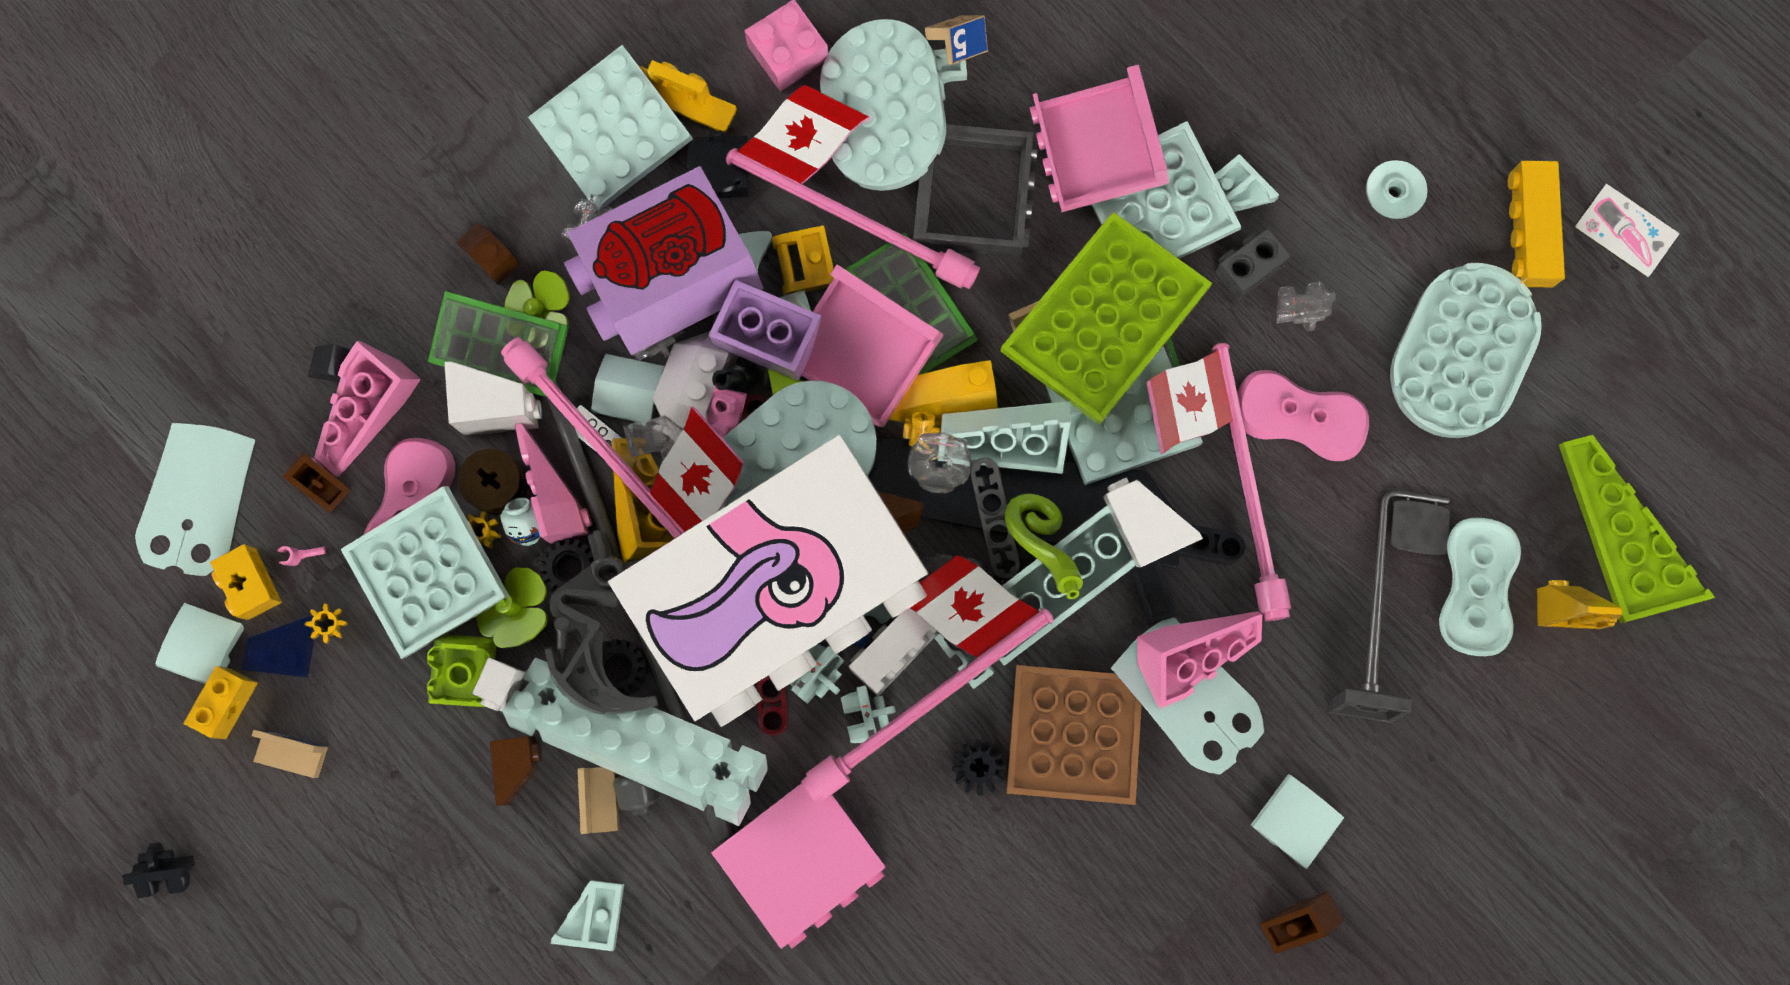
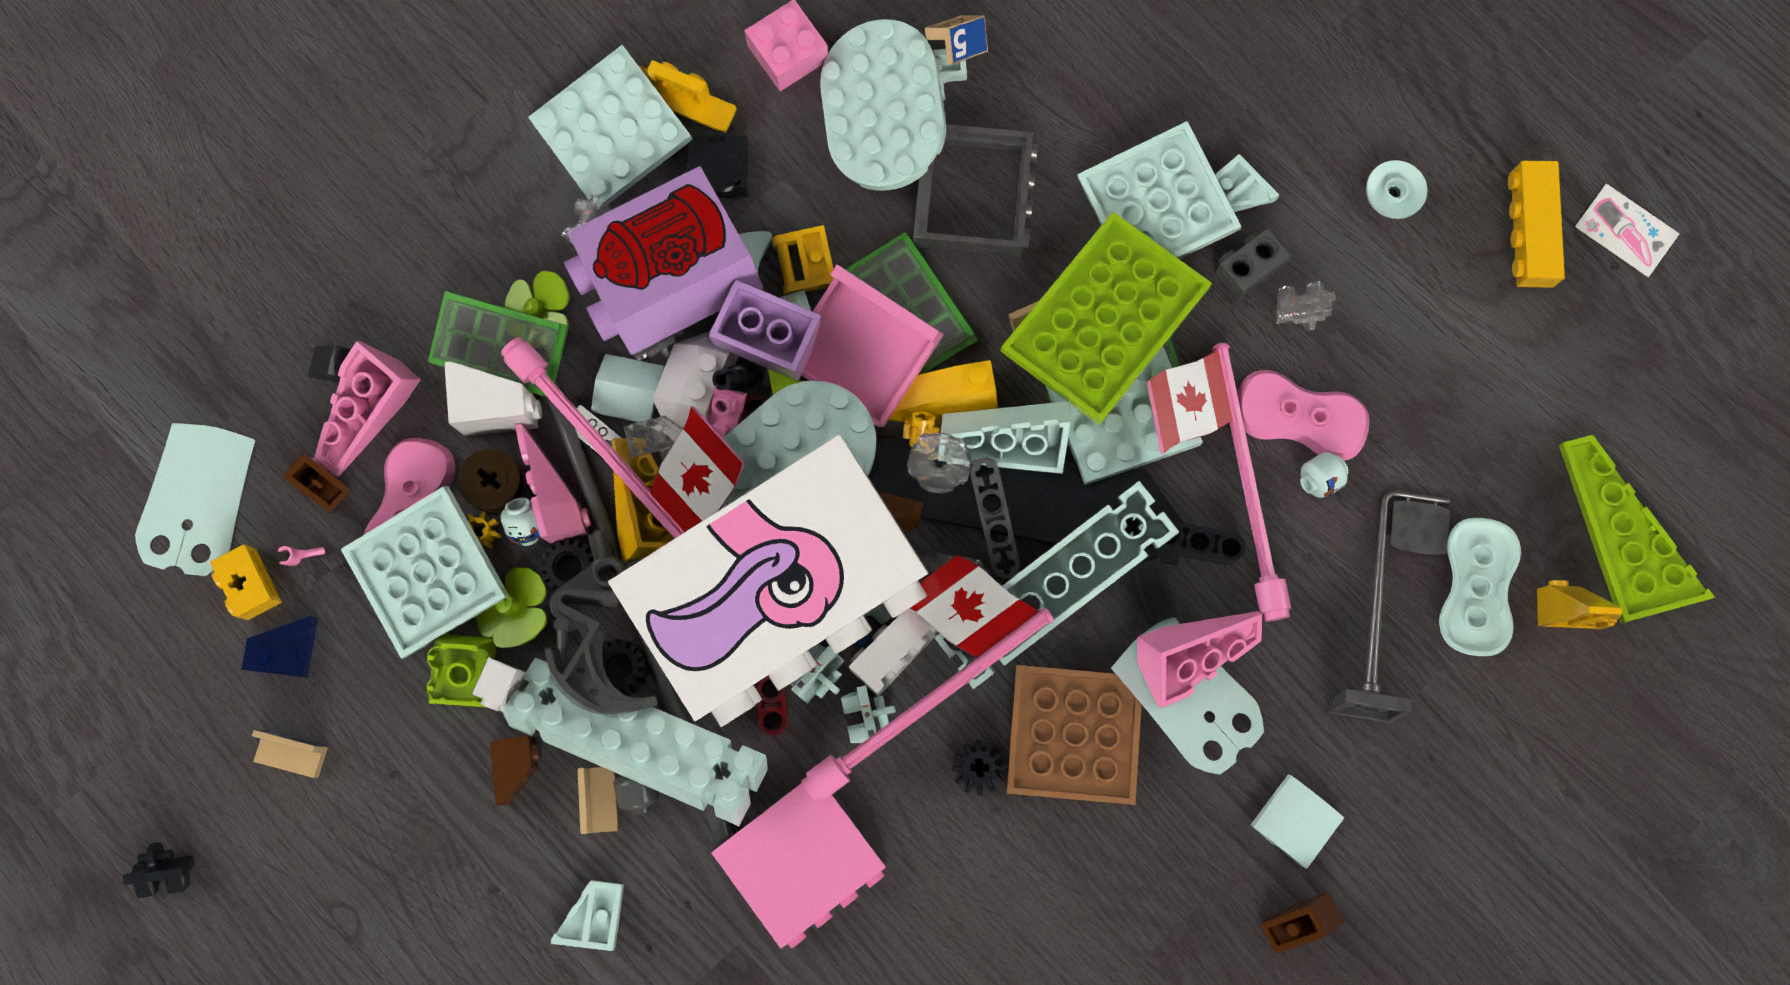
light aqua slope [155,603,244,684] -> none
yellow brick [183,666,258,739] -> none
yellow gear [305,604,348,644] -> none
reddish brown slope [456,222,520,285] -> none
flag [726,85,980,289] -> none
lime plant [1005,494,1083,599] -> none
bright pink panel [1030,64,1169,212] -> none
white slope [1103,477,1203,567] -> none
light aqua plate [1390,263,1541,438] -> none
none -> light aqua head [1300,452,1348,498]

